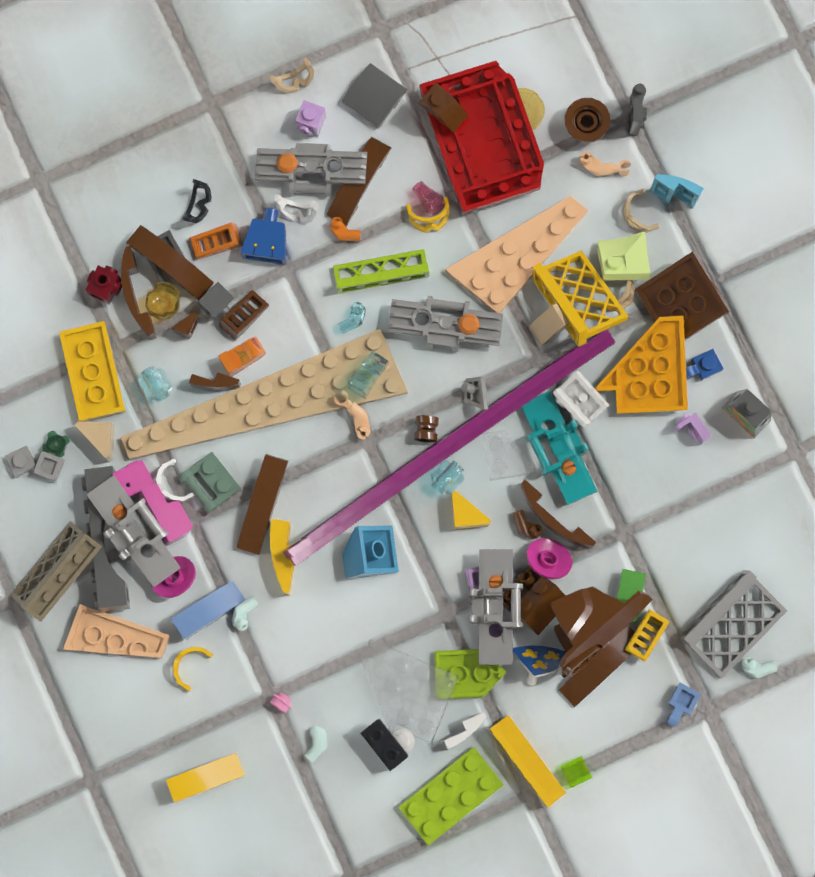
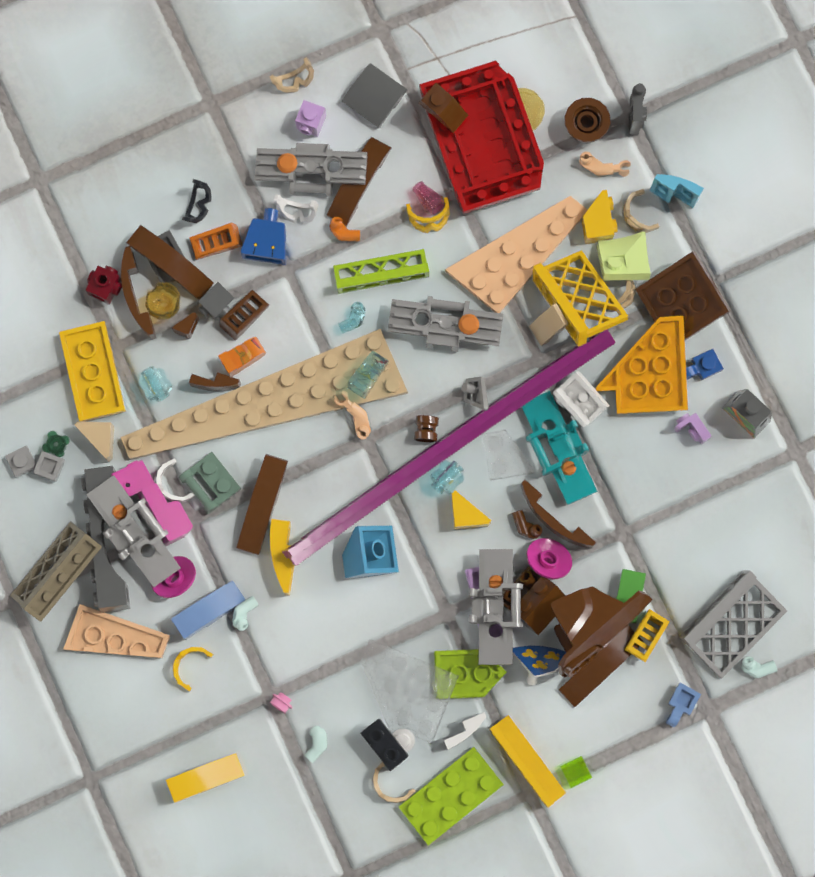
none -> tan helmet [373,762,415,803]
none -> yellow slope [581,190,618,244]

